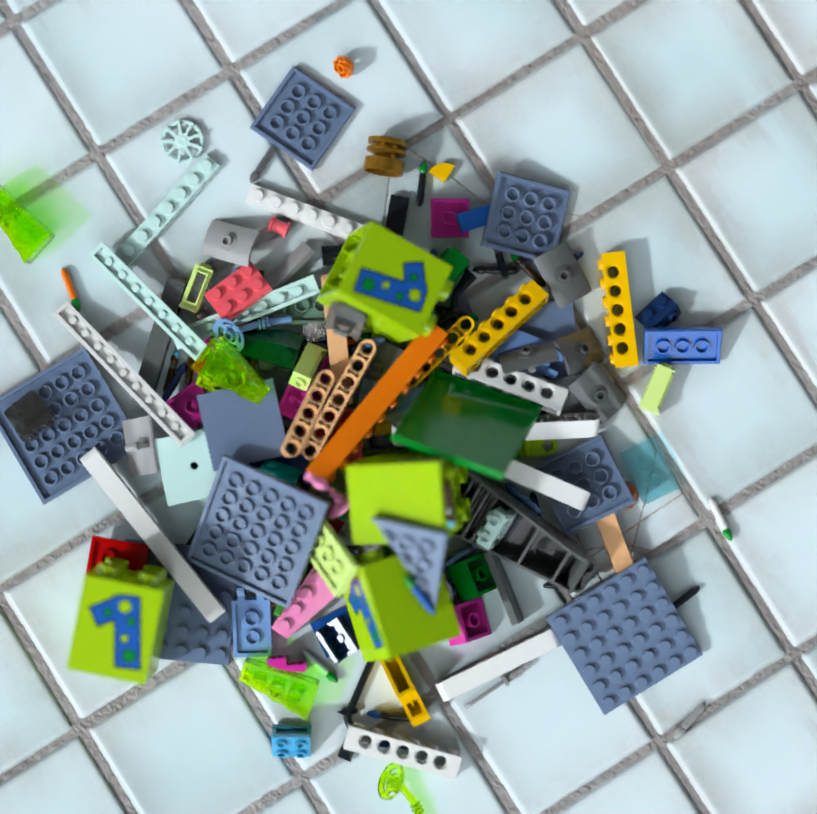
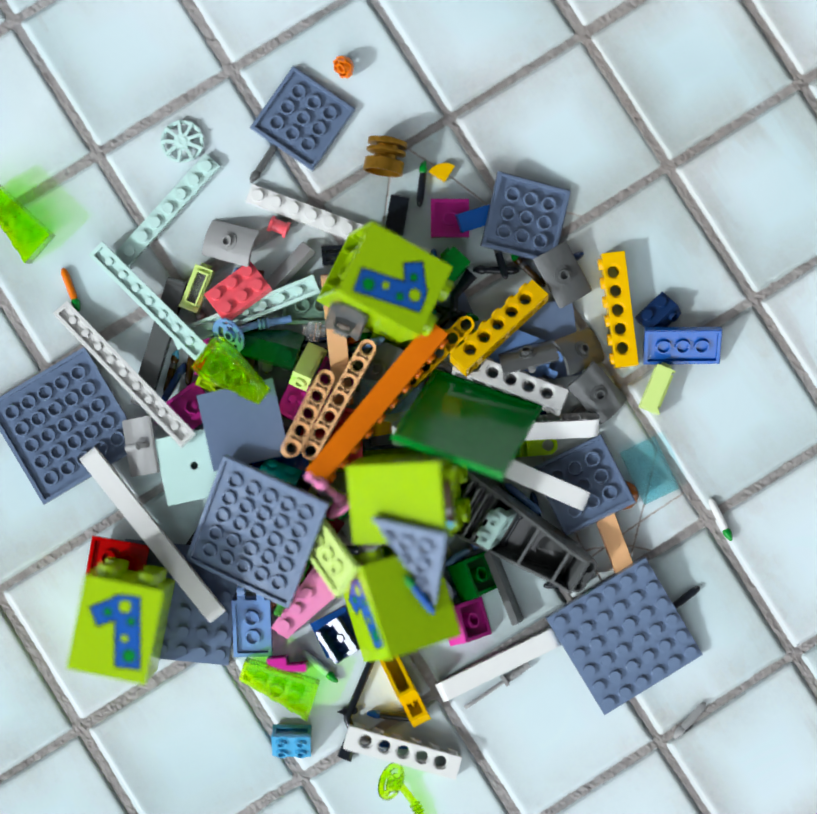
clear smoke bracket [4,390,57,443] -> none

